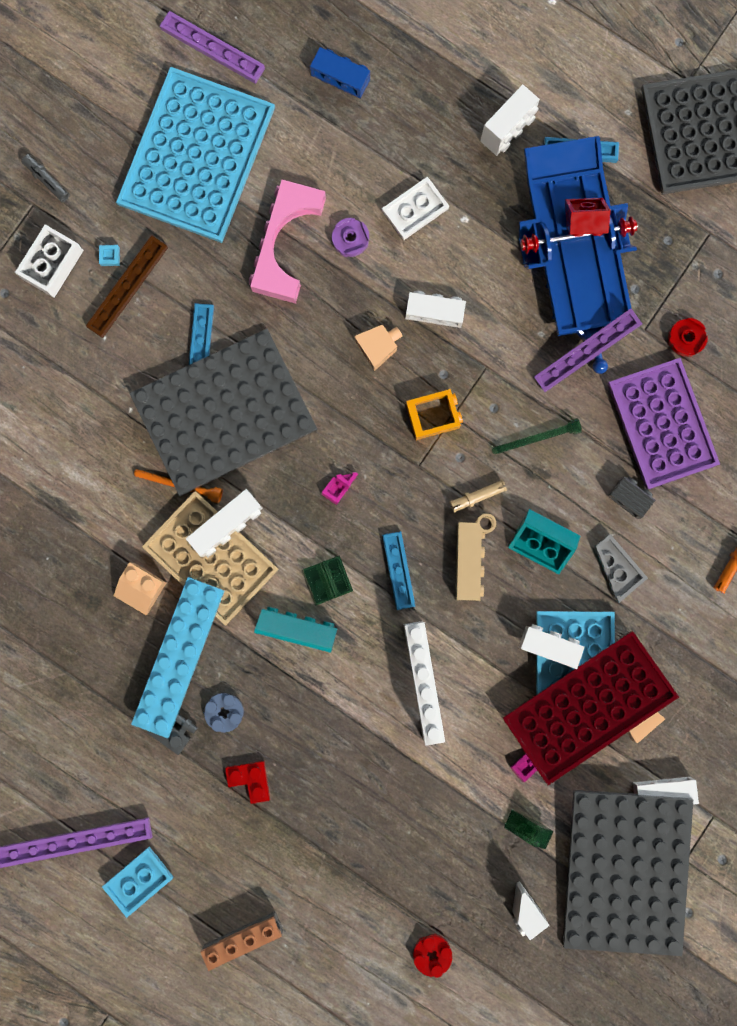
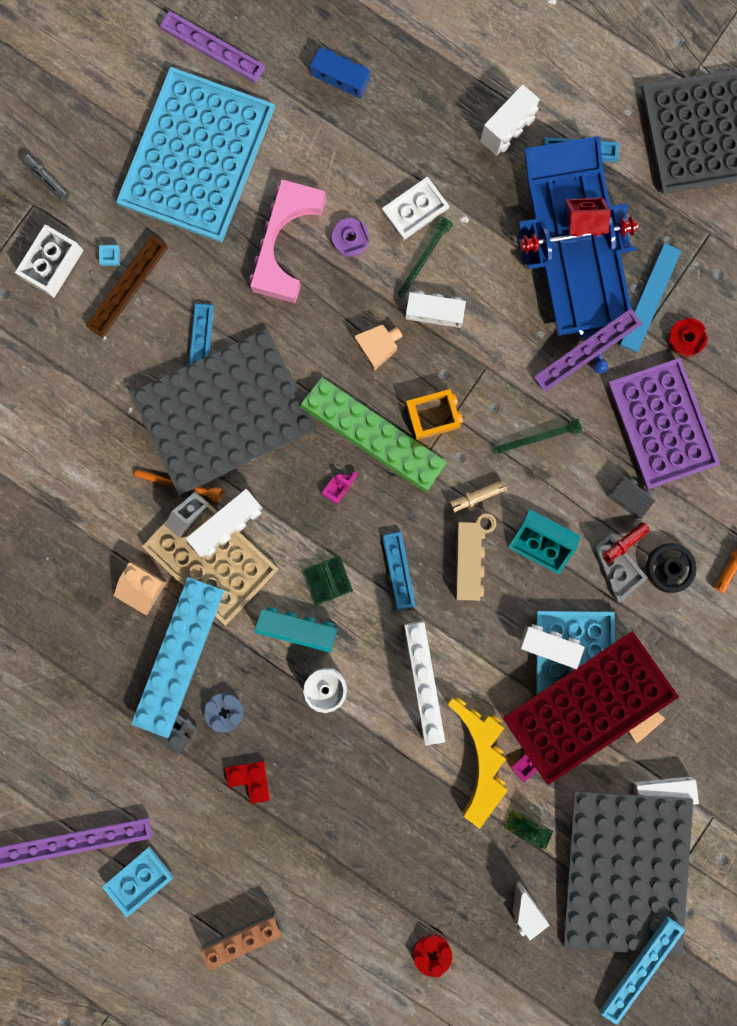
none -> light grey slope [164,493,209,537]
none -> bright green plate [300,377,447,493]
none -> white wheel [303,667,347,713]
none -> clear green piece [398,217,453,298]
none -> yellow arch [447,697,508,829]
none -> medium azure tile [599,917,685,1025]
none -> red pin [602,522,650,564]
none -> dark azure tile [619,243,681,353]
none -> black wheel [646,543,697,593]

